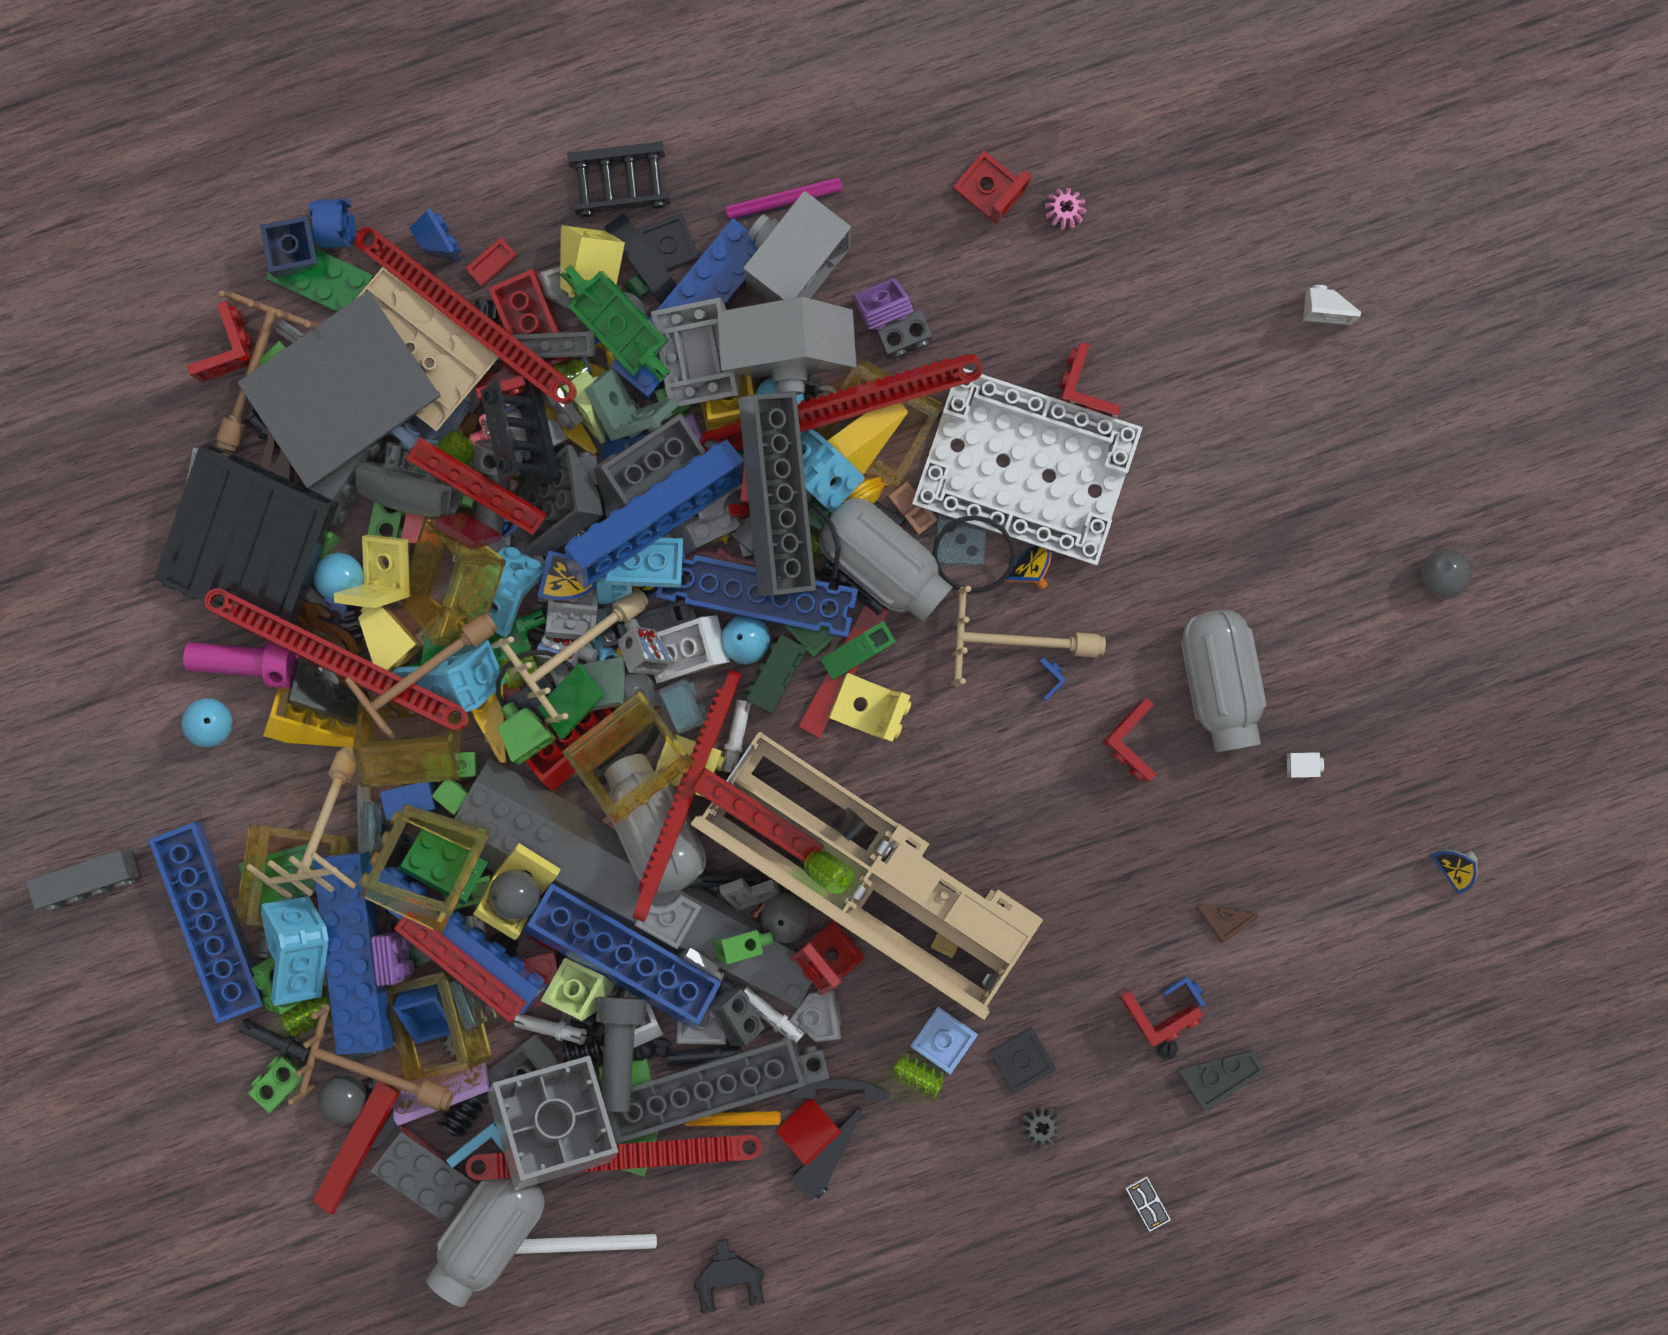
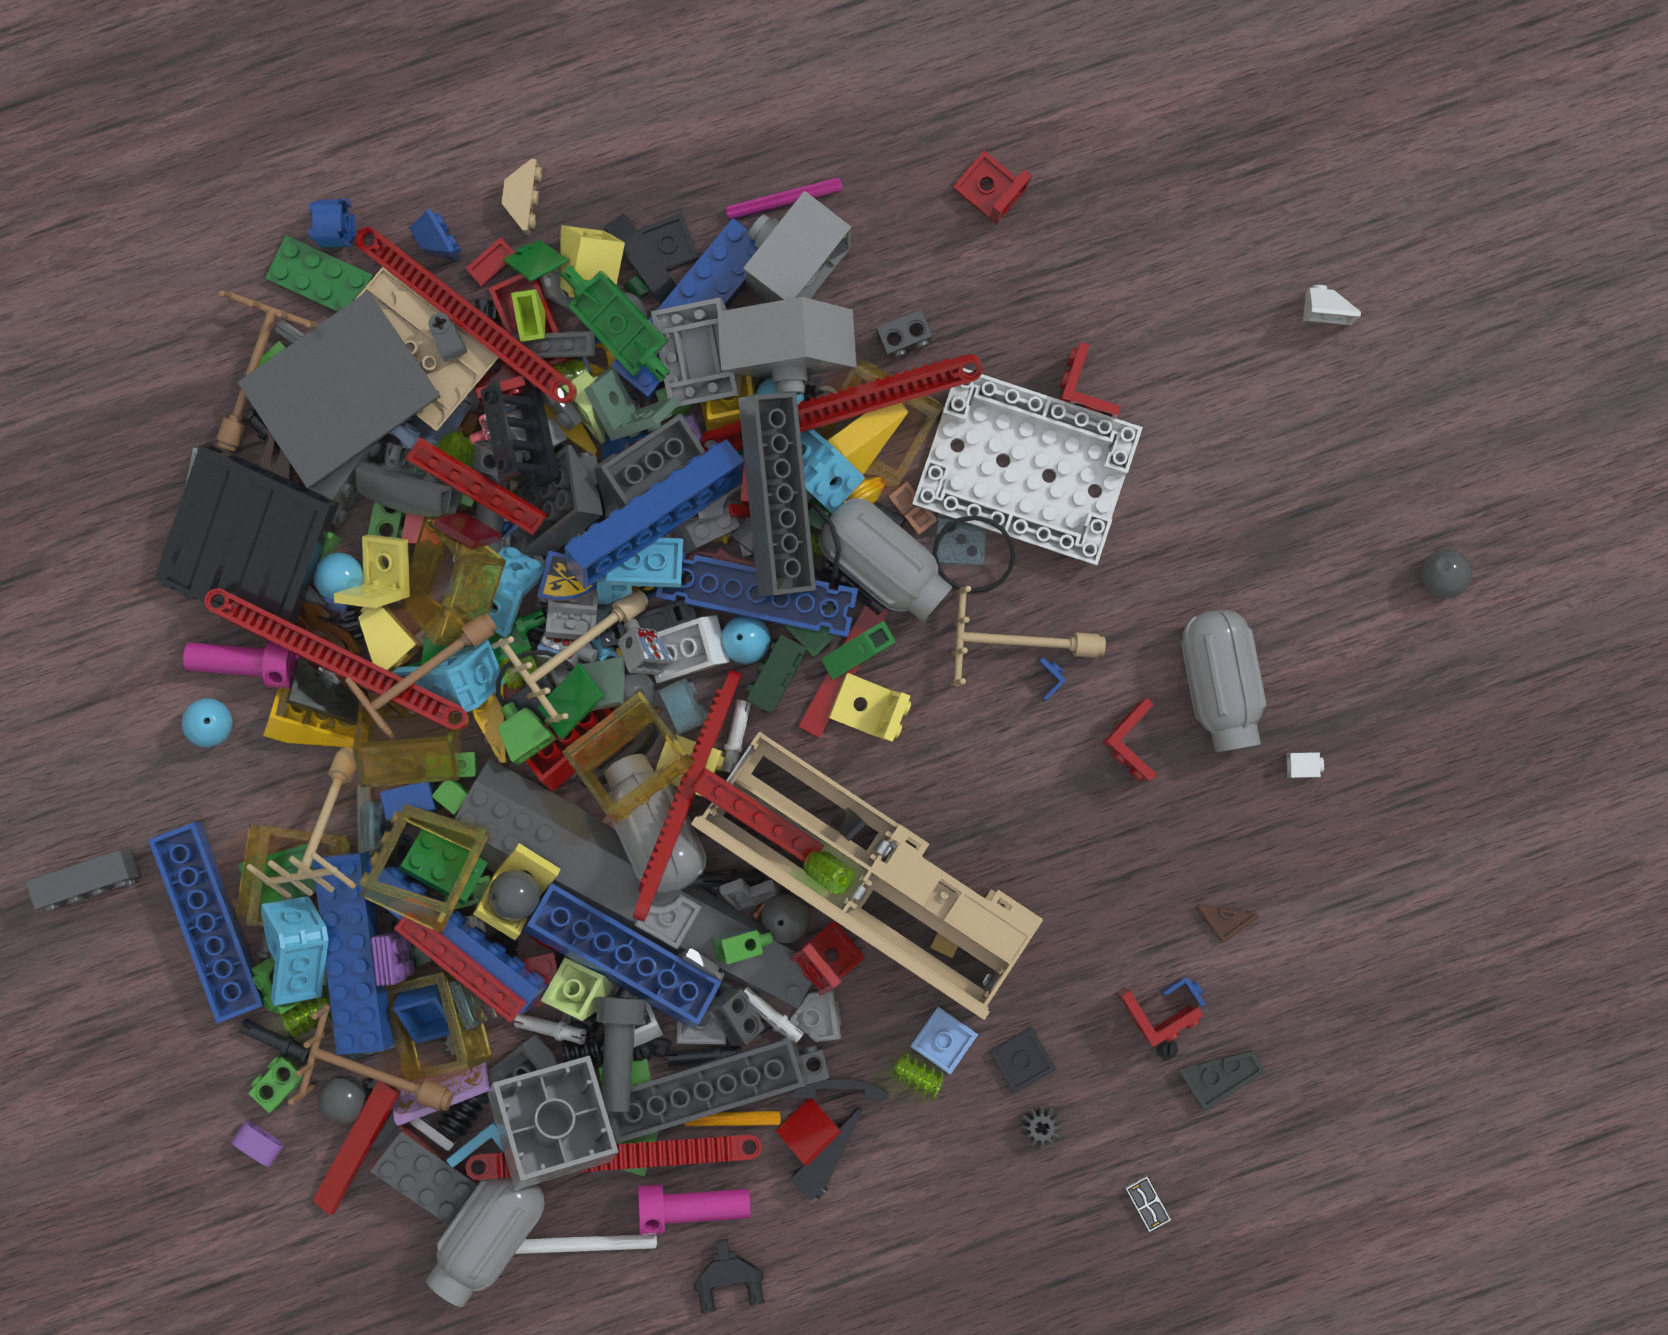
red bracket [187,301,254,383] -> none
dark blue slope [260,216,318,278] -> none
black fence [567,141,671,217] -> none
medium lavender brick [852,278,913,330] -> none
shield [1004,545,1052,590] -> none
bright pink gear [1045,188,1086,230] -> none
shield [1430,849,1478,894] -> none
none -> medium lavender beam [231,1121,284,1167]
none -> white tile [410,1116,457,1151]
none -> dark grey piece [428,313,468,363]
none -> tan slope [502,159,542,236]
none -> green container [503,240,569,282]
none -> lime slope [511,289,545,342]
none -> dark pink piece [637,1184,750,1236]

